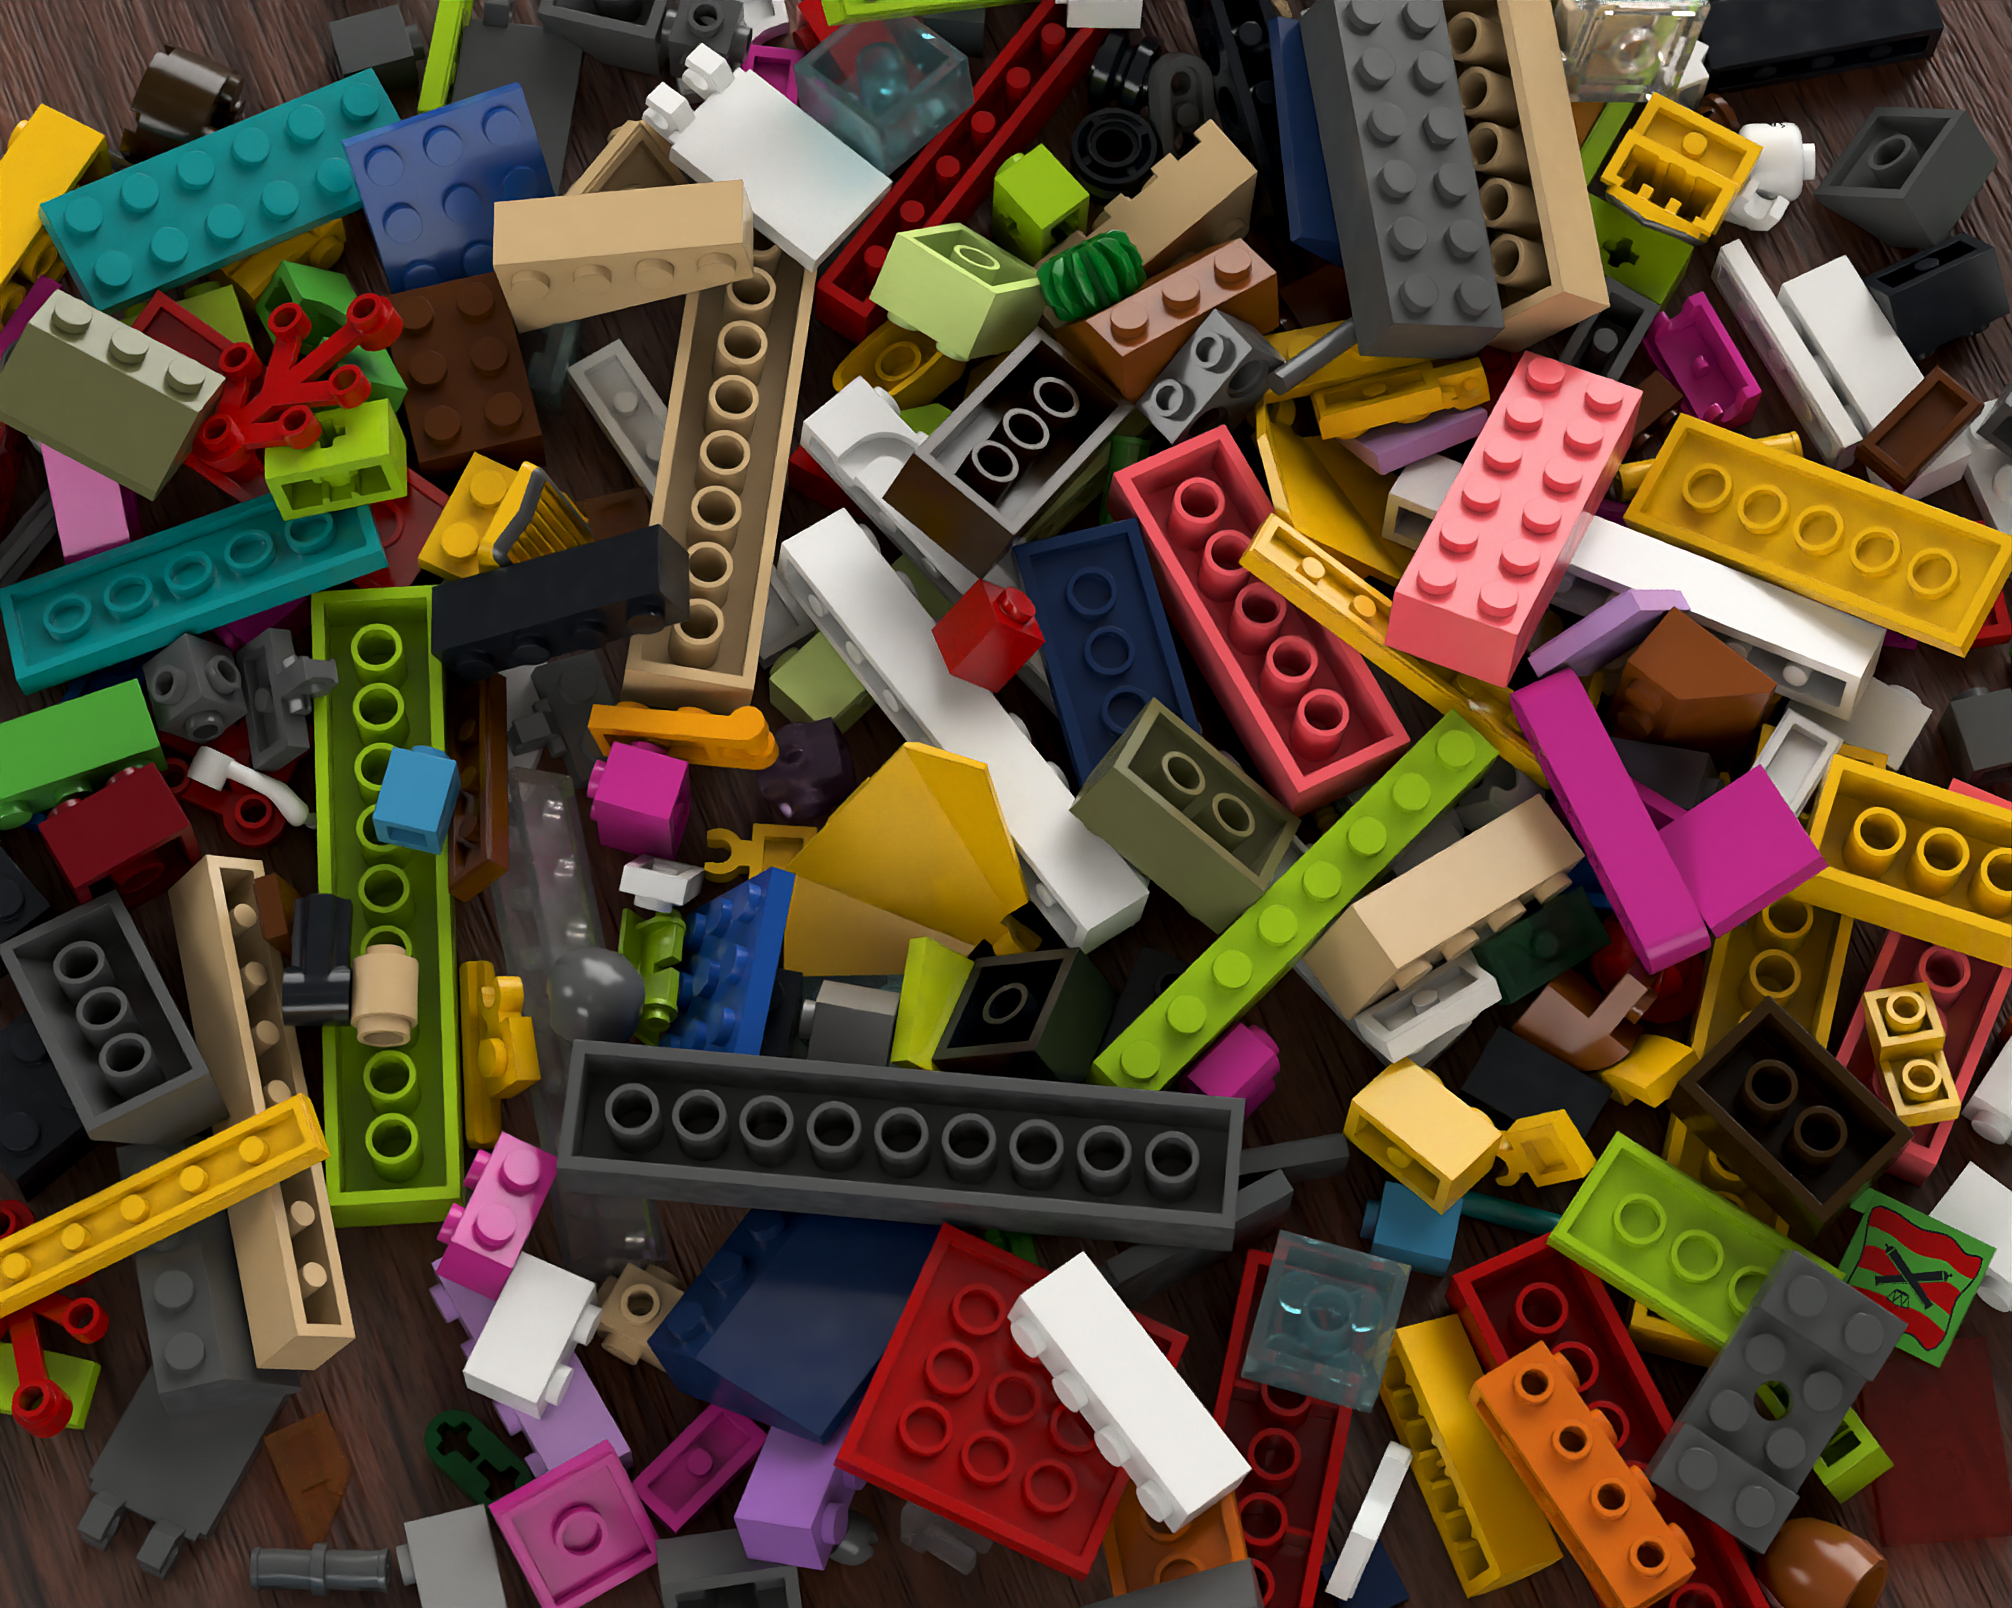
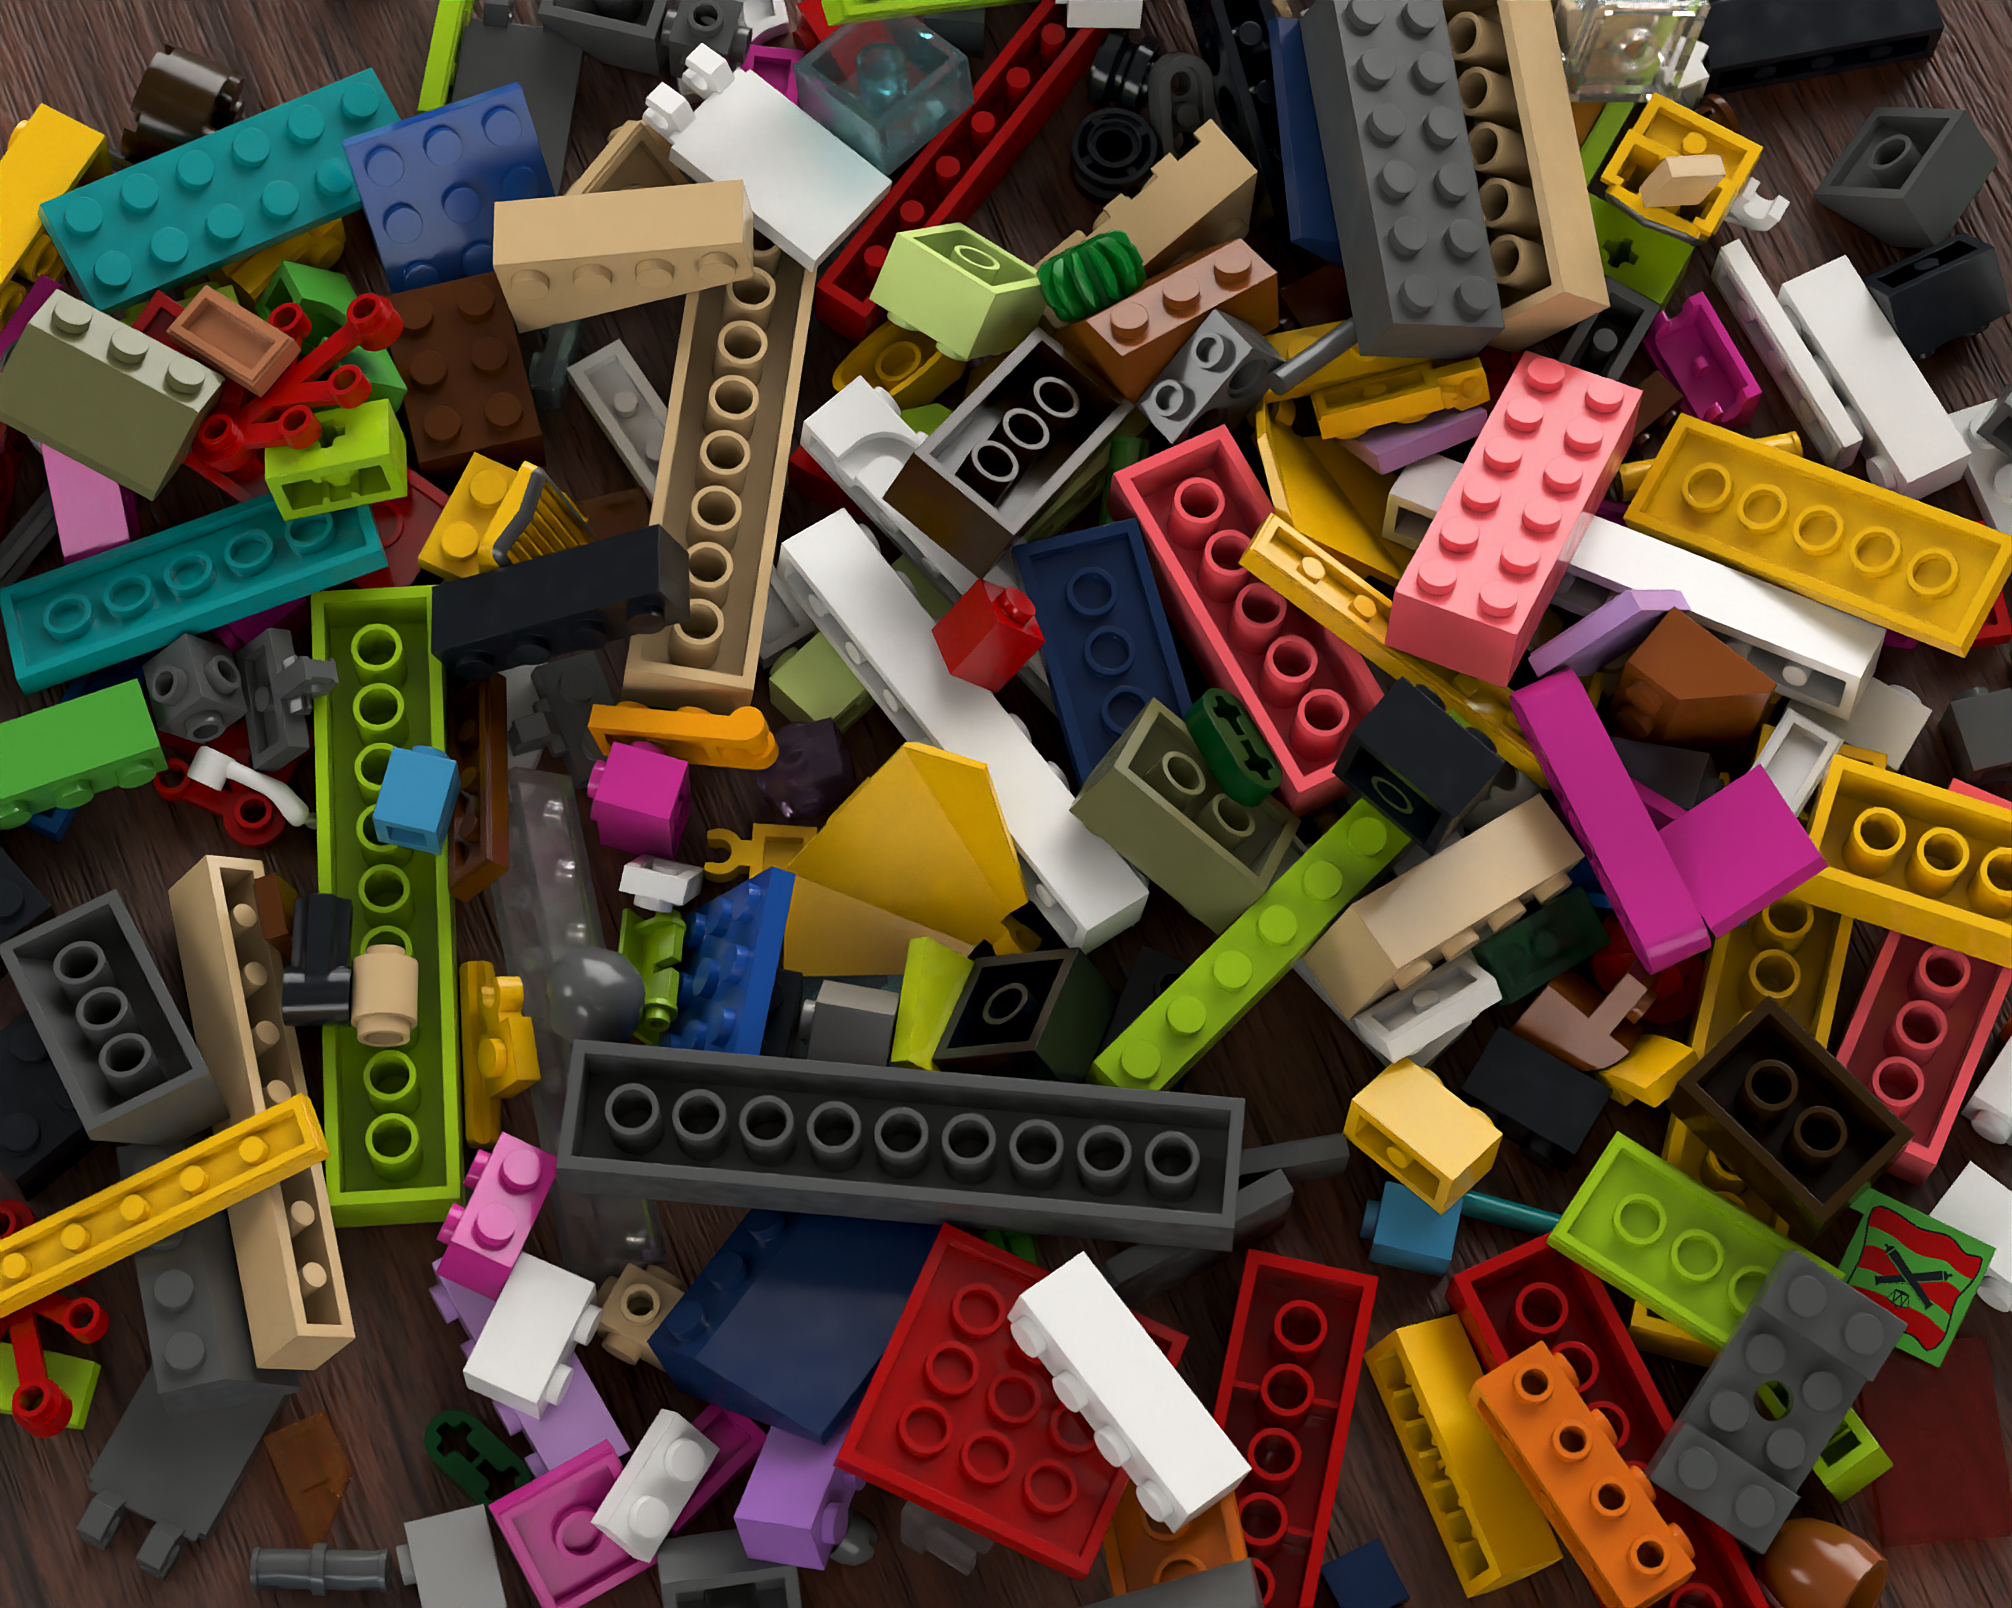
dark red brick [37,762,203,912] -> none
dark grey brick [327,4,425,94] -> none
lime brick [991,143,1090,267] -> none
dark pink brick [1178,1022,1280,1121] -> none
clear light blue brick [1240,1230,1412,1413] -> none
white tile [1325,1441,1413,1601] -> none
yellow plate [1495,1109,1597,1187] -> none
white head [1738,123,1815,202] -> none
reddish brown tile [1853,365,1985,494] -> none
yellow slope [1862,981,1961,1127] -> none
none -> nougat tile [165,285,302,398]
none -> white plate [591,1409,720,1563]
none -> dark green beam [1185,688,1282,807]
none -> black brick [1332,676,1505,856]
none -> tan tile [1639,154,1726,207]

